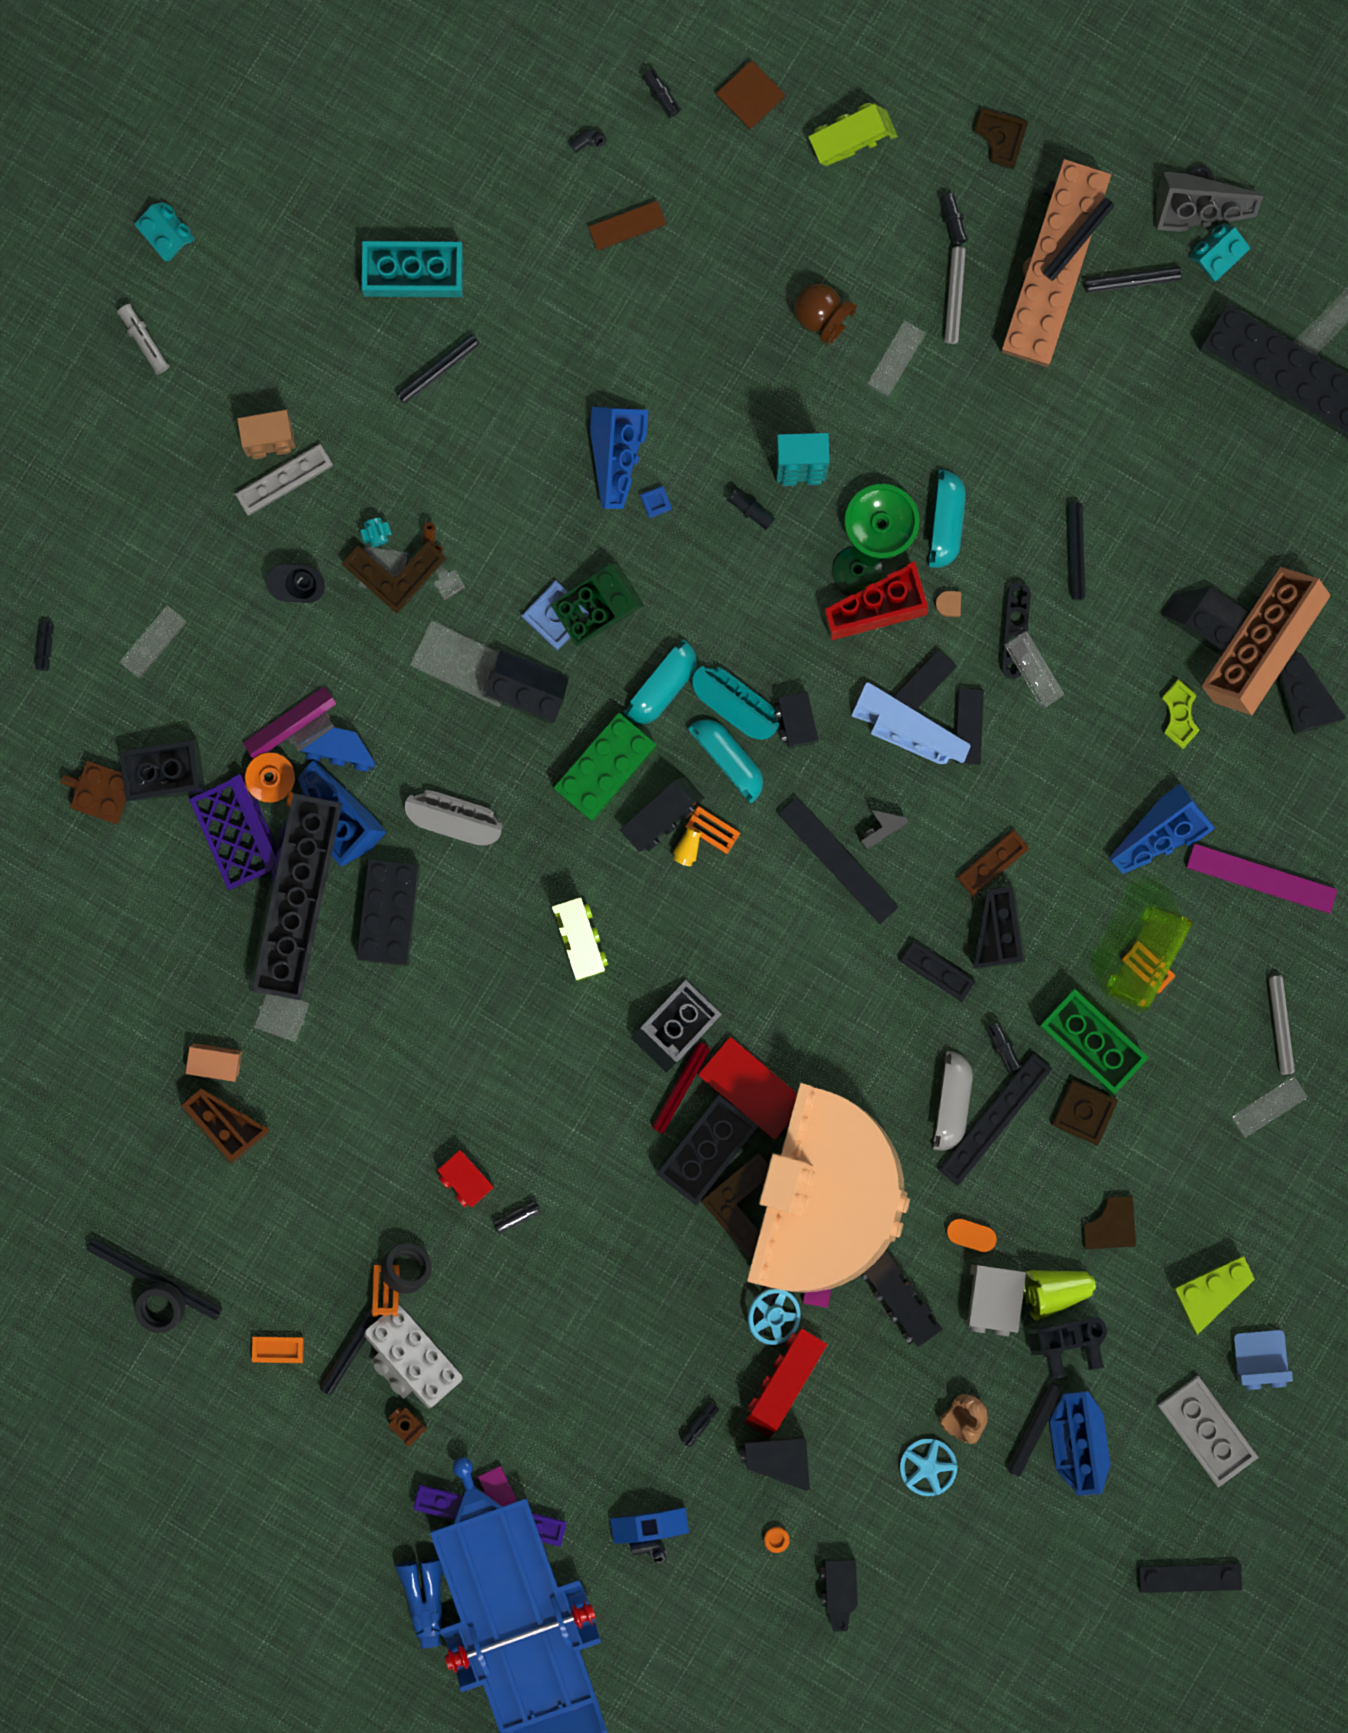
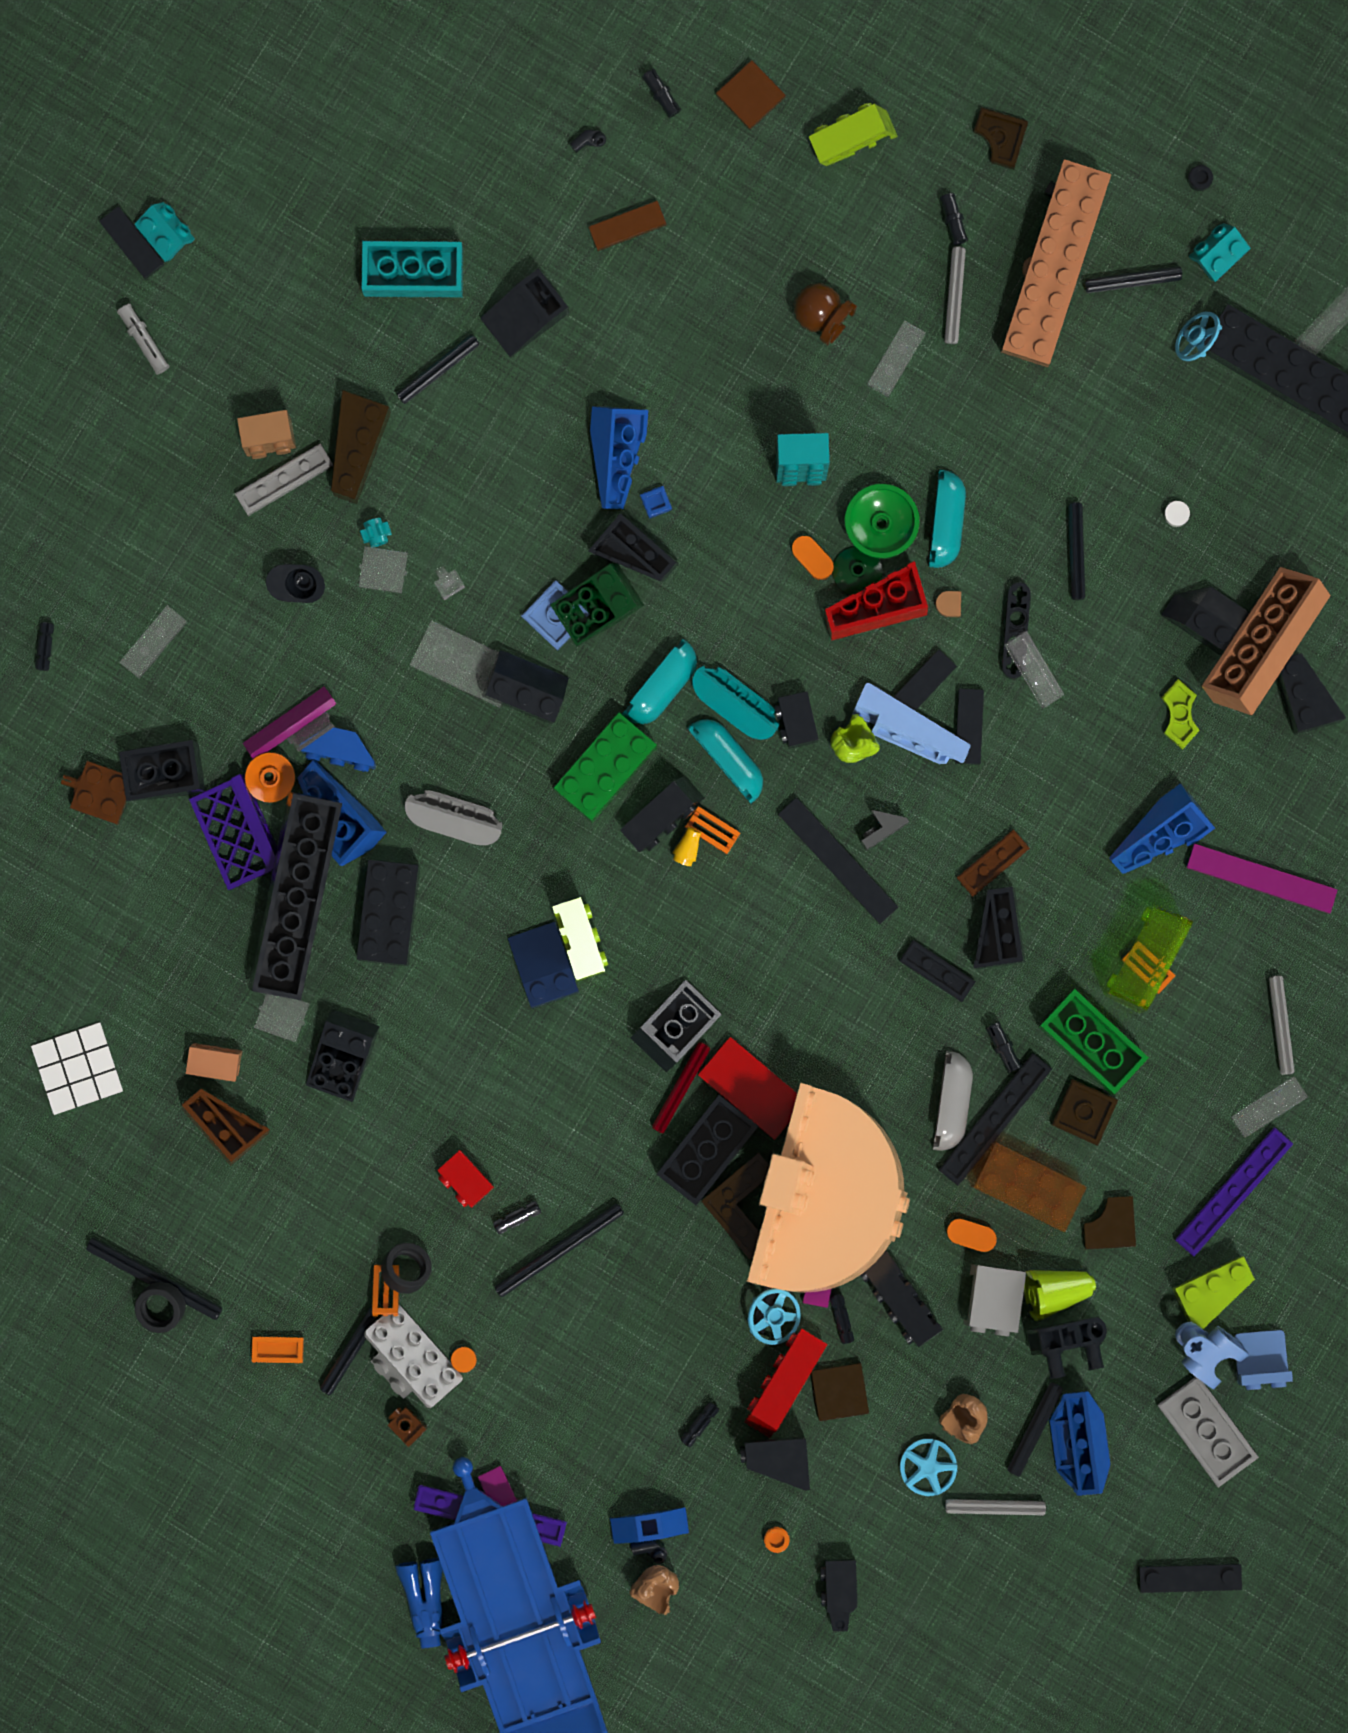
dark brown plate [342,541,447,614] -> none
reddish brown arm [423,522,443,553] -> none
black pin [727,488,775,531] -> none
black axle [1043,197,1114,281] -> none
dark grey wedge [1156,172,1263,232] -> none
none -> white piece [31,1023,123,1115]
none -> black tile [99,206,165,280]
none -> black slope [306,1009,380,1102]
none -> dark brown wedge [331,390,391,504]
none -> orange tile [451,1347,477,1373]
none -> black slope [480,268,569,358]
none -> black axle [494,1204,624,1297]
none -> dark blue slope [508,922,579,1009]
none -> black wedge [588,513,680,582]
none -> medium nougat hair [630,1565,679,1615]
none -> orange tile [792,536,834,580]
none -> dark brown tile [811,1363,869,1421]
none -> lime hair [830,713,880,763]
none -> black axle [830,1294,854,1344]
none -> light grey axle [945,1499,1046,1515]
none -> clear orange brick [972,1142,1087,1233]
none -> white tile [1164,501,1190,527]
none -> dark purple tile [1174,1127,1293,1257]
none -> medium azure wheel [1175,312,1222,361]
none -> medium blue piece [1175,1322,1249,1389]

